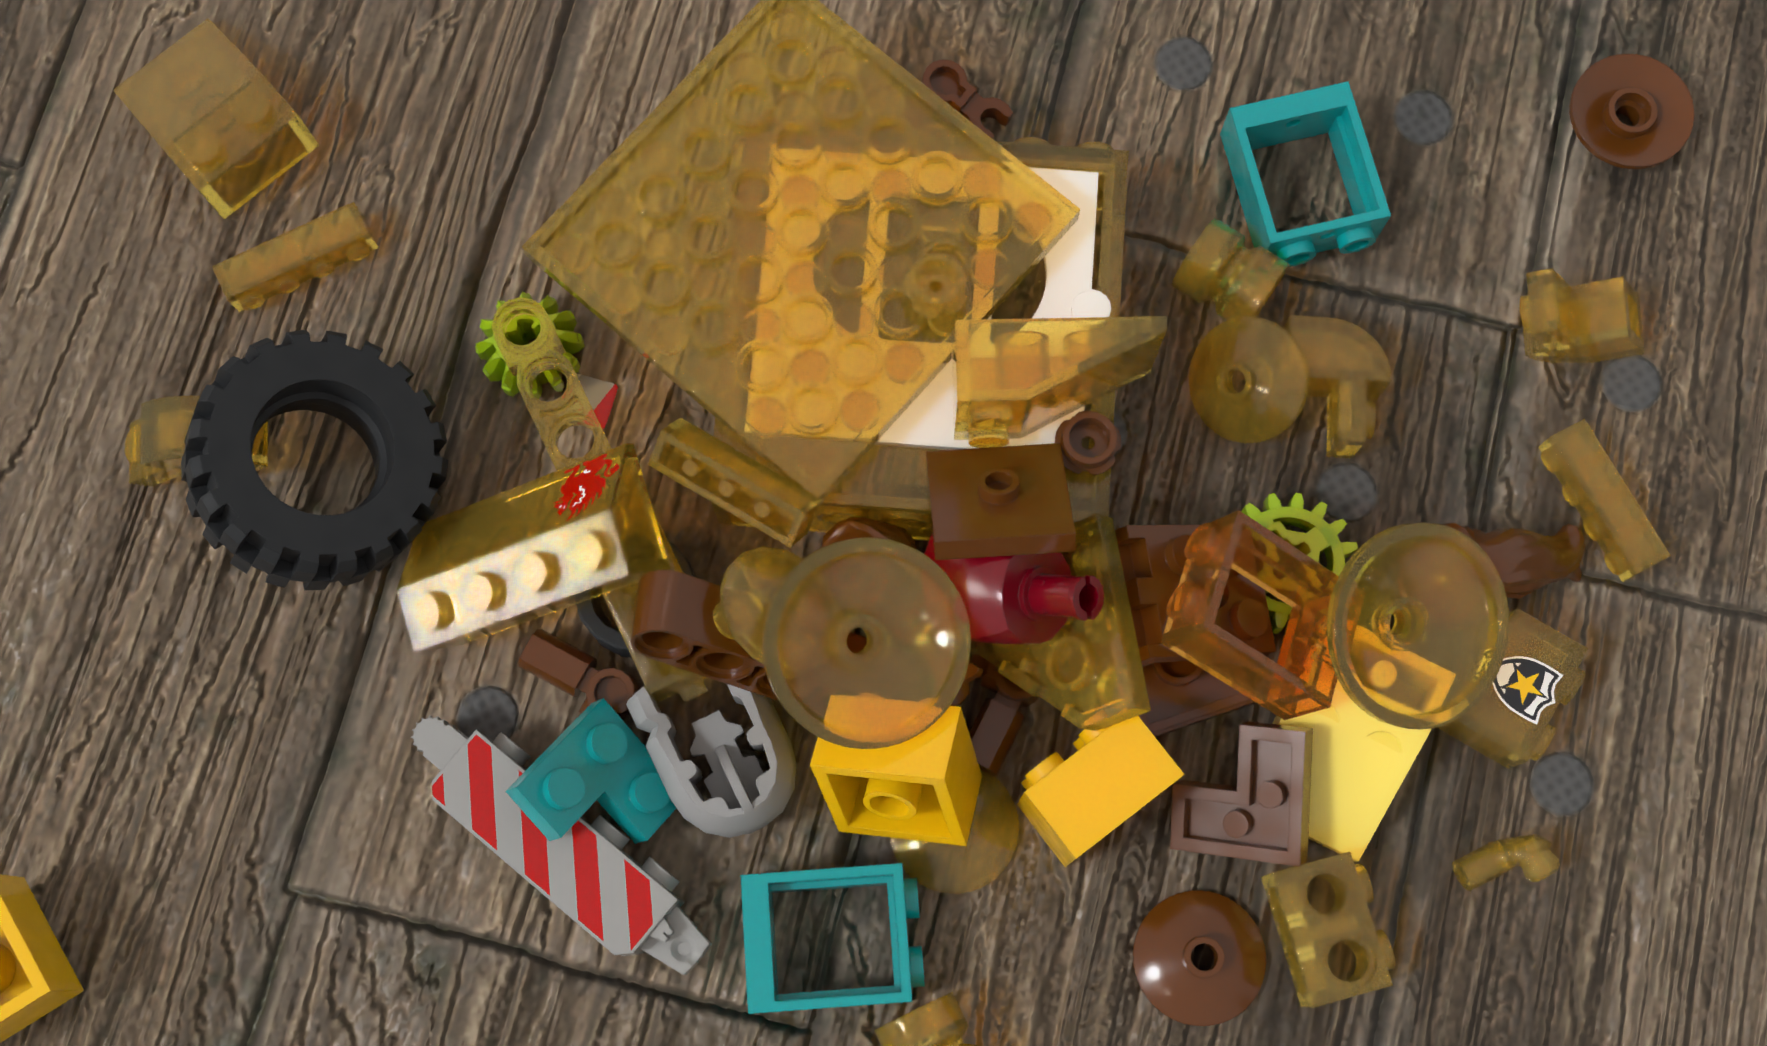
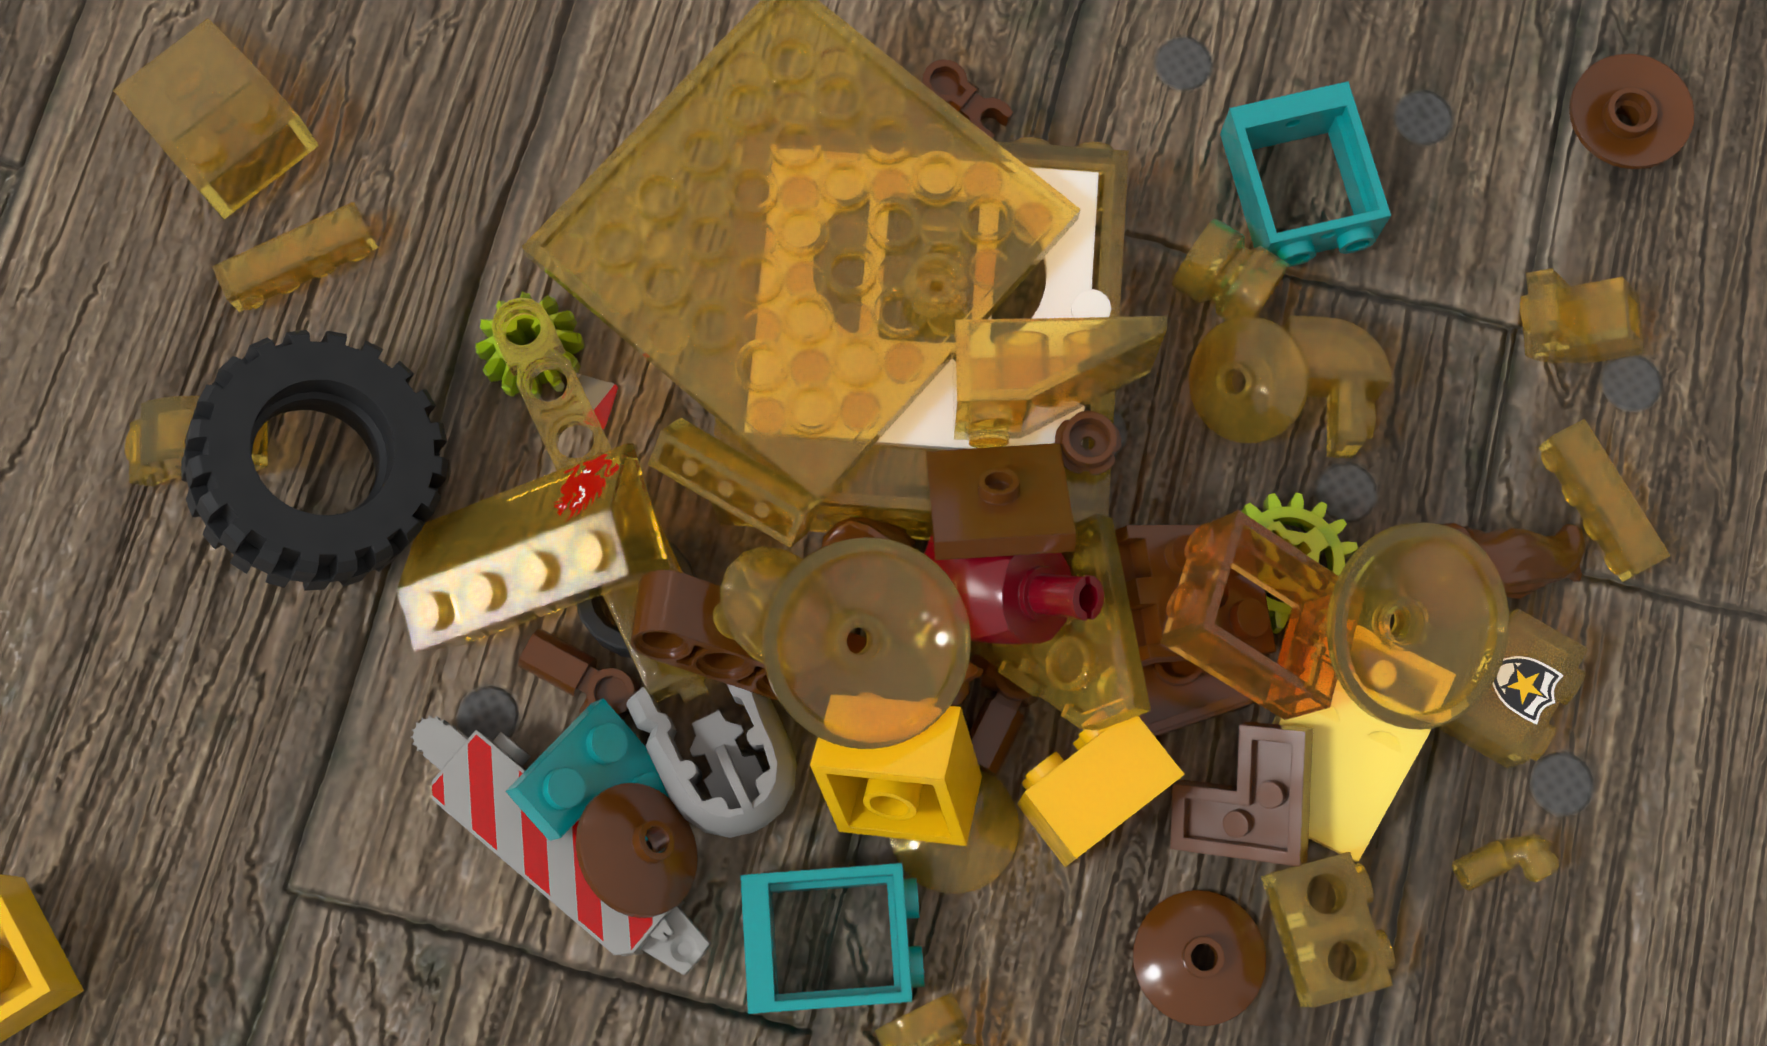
none -> reddish brown dish [576,783,698,918]

